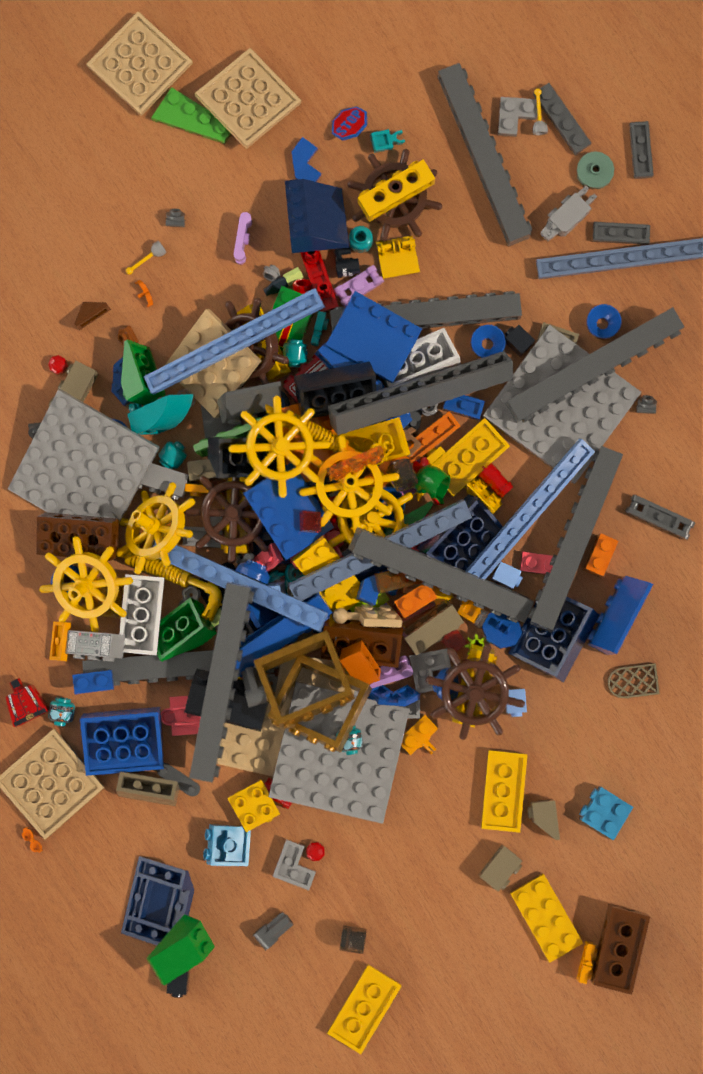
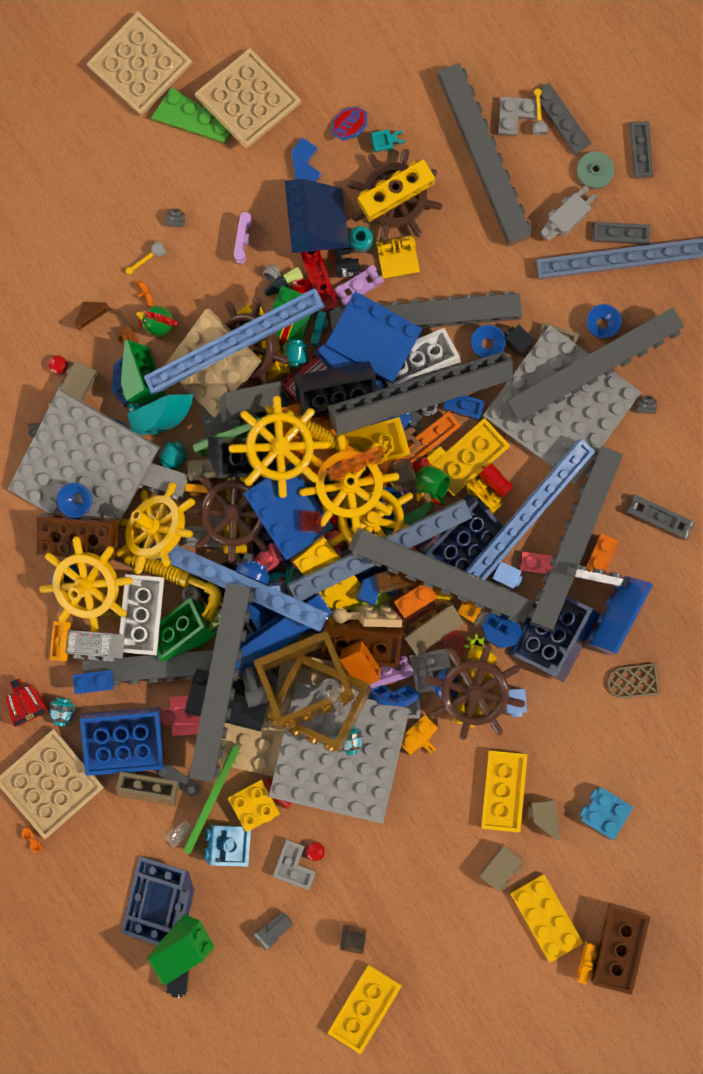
none -> blue piece [57,482,92,518]
none -> green piece [136,306,178,337]
none -> clear cone [163,820,192,848]
none -> bright green tile [184,743,242,854]
none -> clear plate [320,679,346,716]
none -> plate [567,564,628,587]

